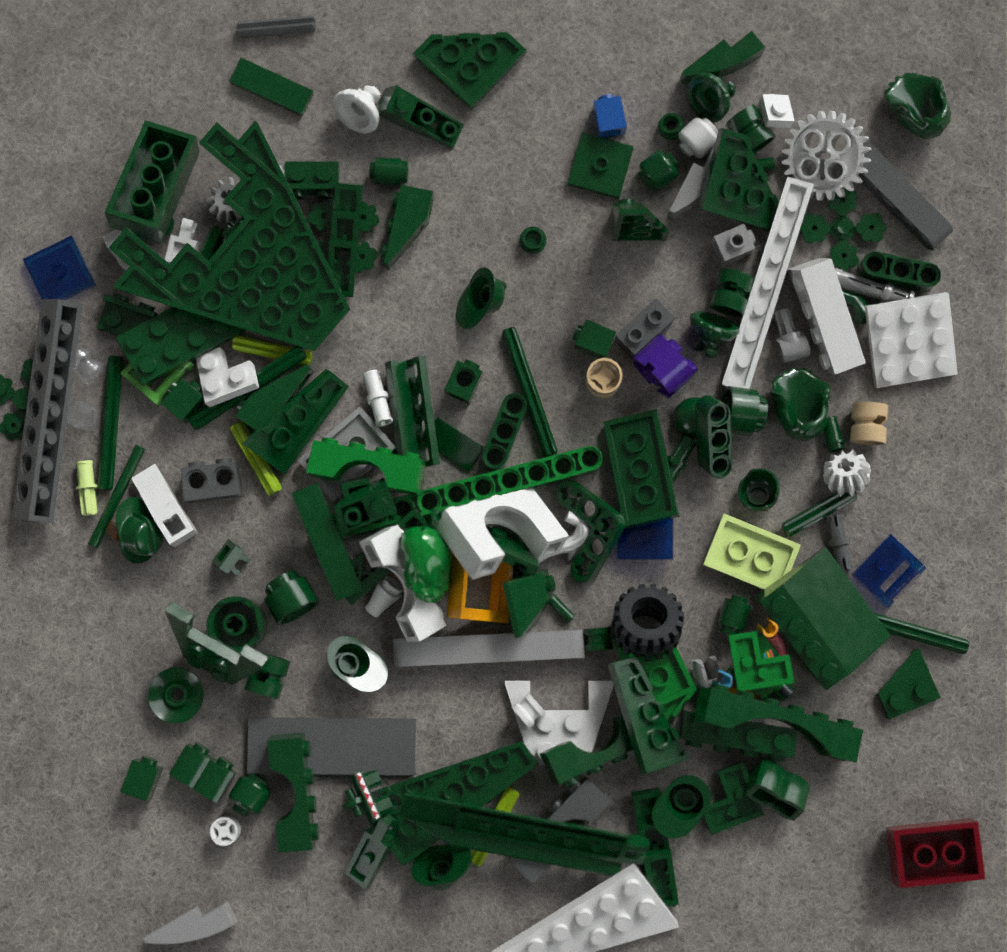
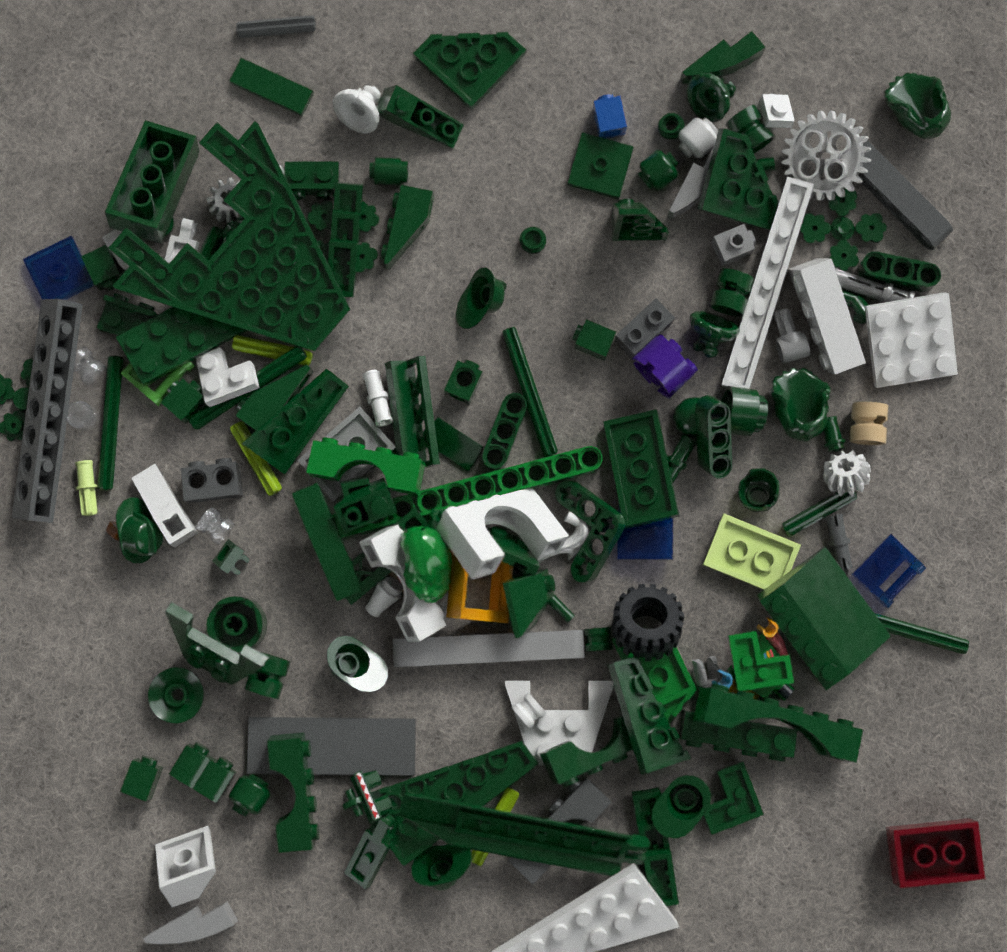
dark green bar [88,445,145,548] -> none
white wheel [210,816,241,846] -> none
dark green piece [264,571,320,625] -> none
tan wheel [585,358,623,399] -> none
dark green brick [717,594,752,635] -> none
dark green brick [746,759,810,821] -> none
dark green wing [877,648,941,719] -> none
none -> dark green brick [81,245,123,291]
none -> white slope [155,826,216,907]
none -> clear wheel [196,507,235,545]

